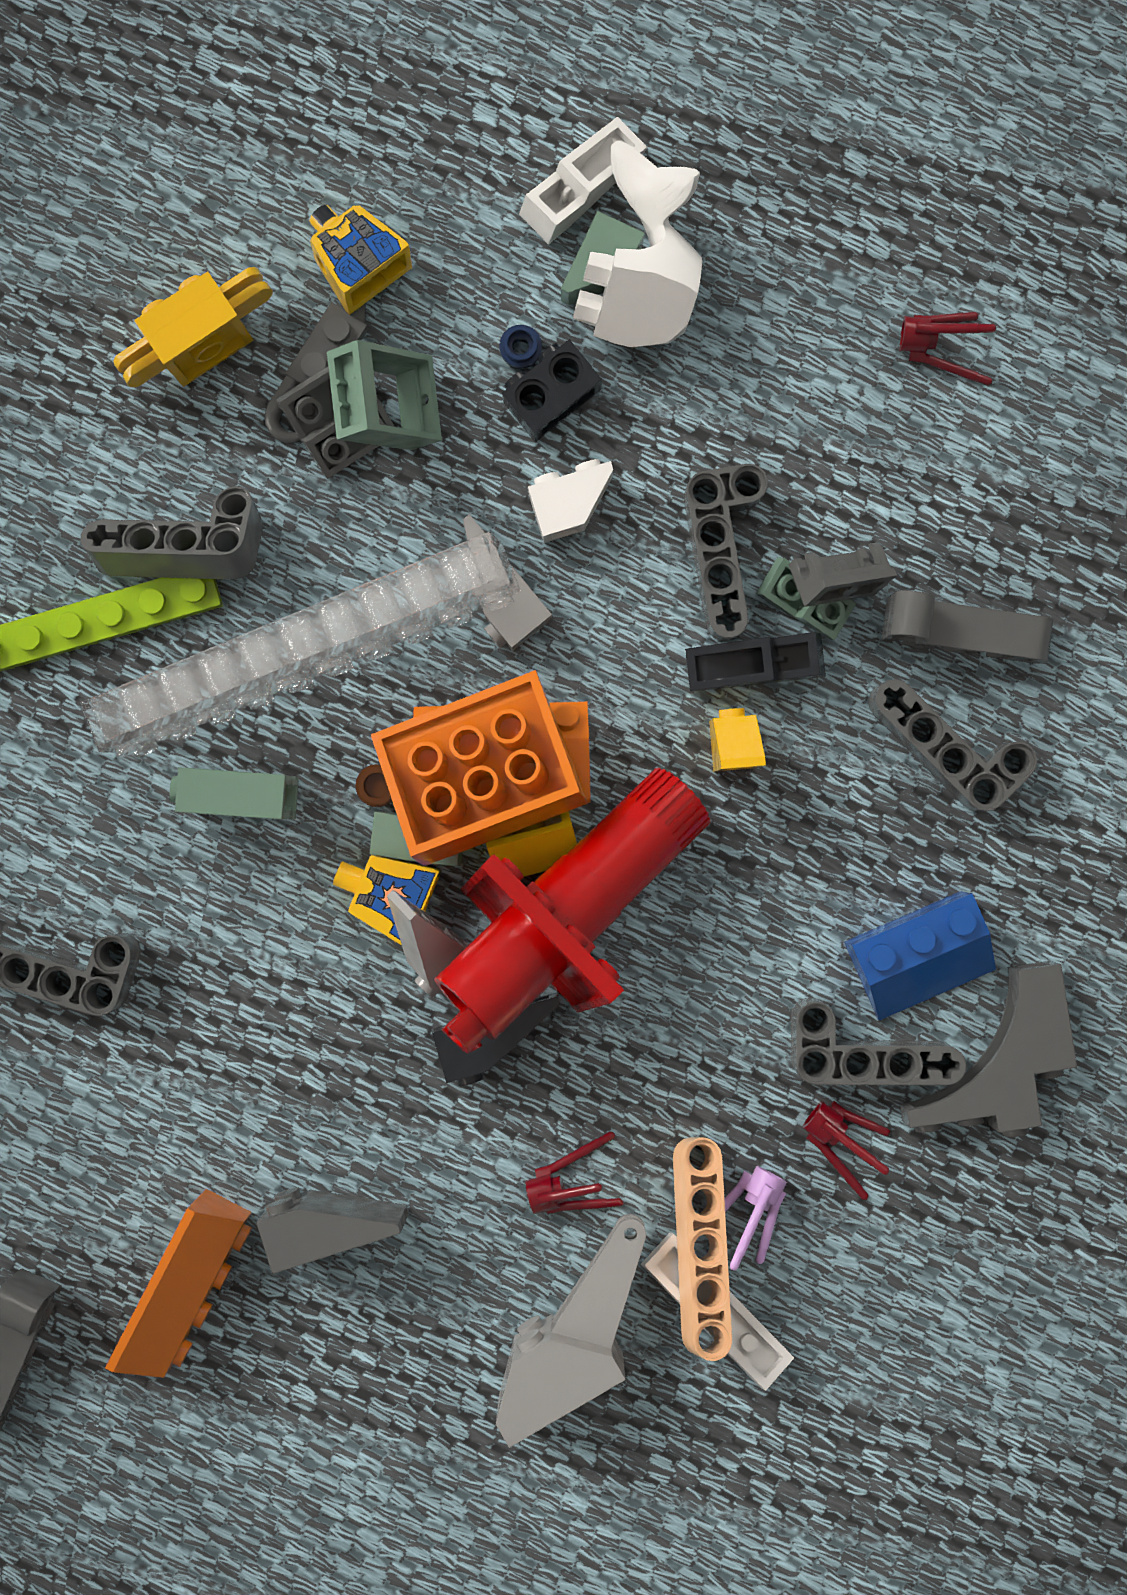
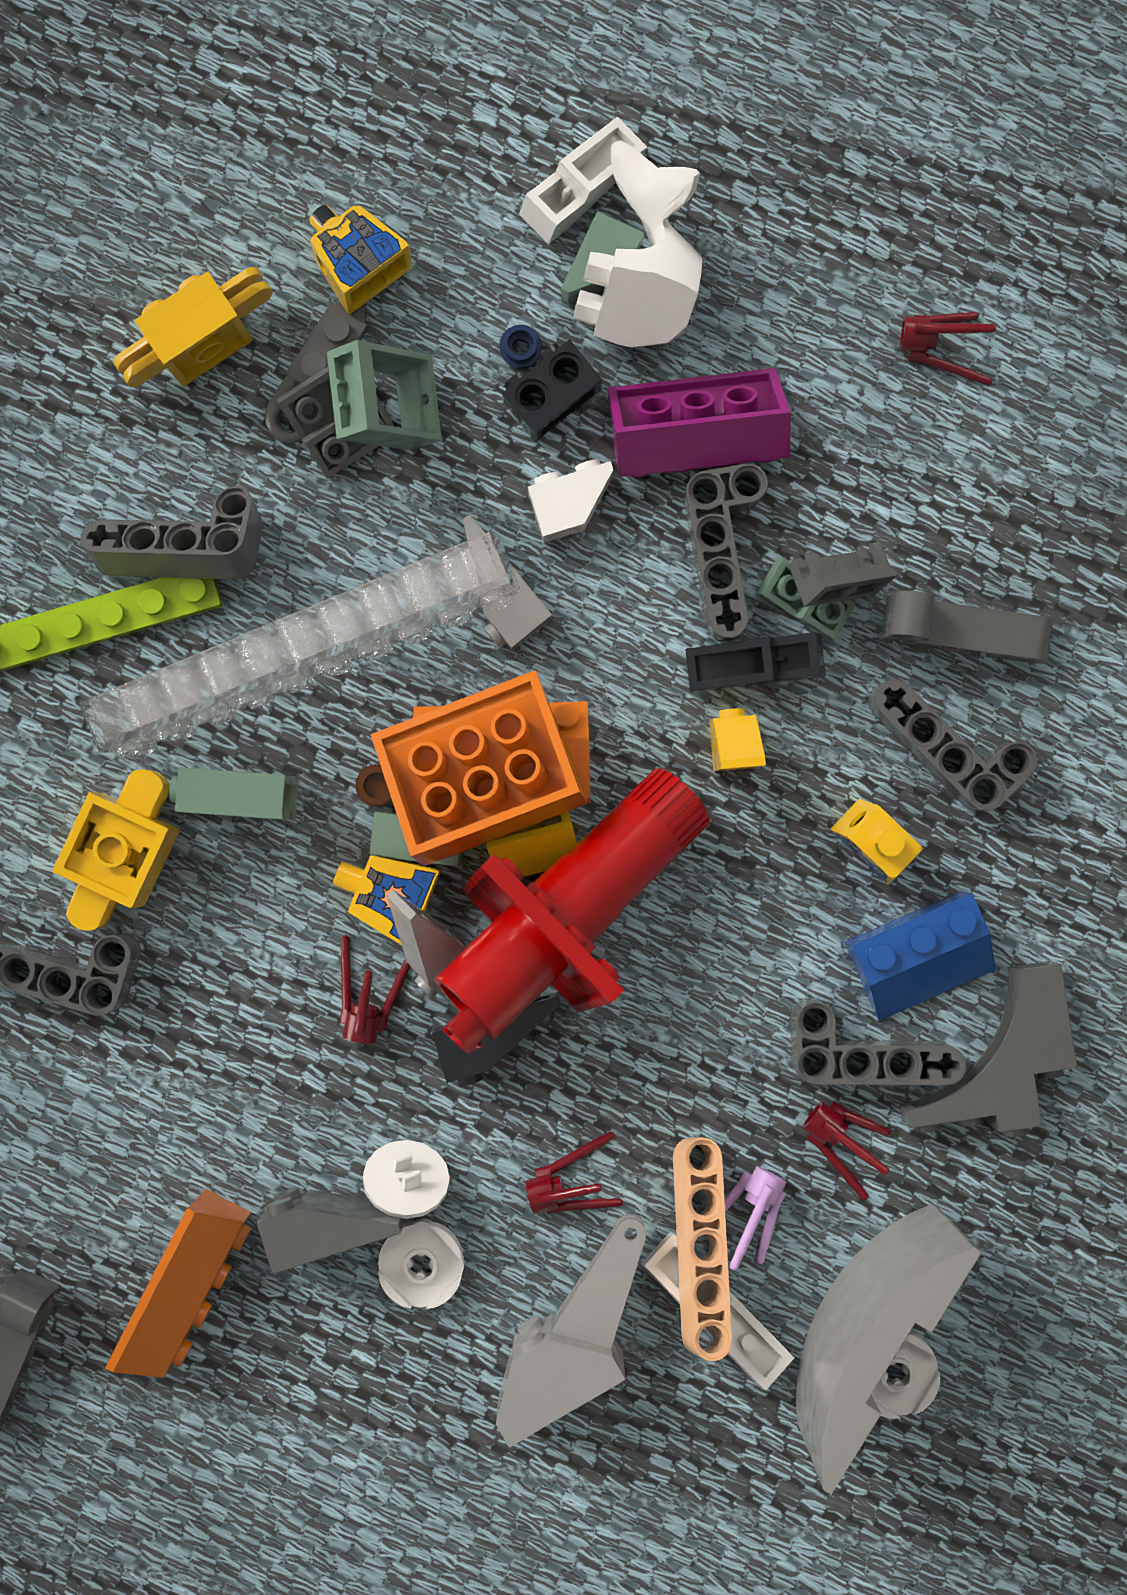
none -> yellow brick [52,769,181,931]
none -> dark red plant [339,935,411,1044]
none -> white piece [362,1140,450,1219]
none -> white plate [378,1218,465,1309]
none -> magenta slope [607,368,791,478]
none -> light grey slope [796,1204,982,1495]
none -> yellow torso [830,799,923,885]
none -> white plate [871,1331,940,1419]

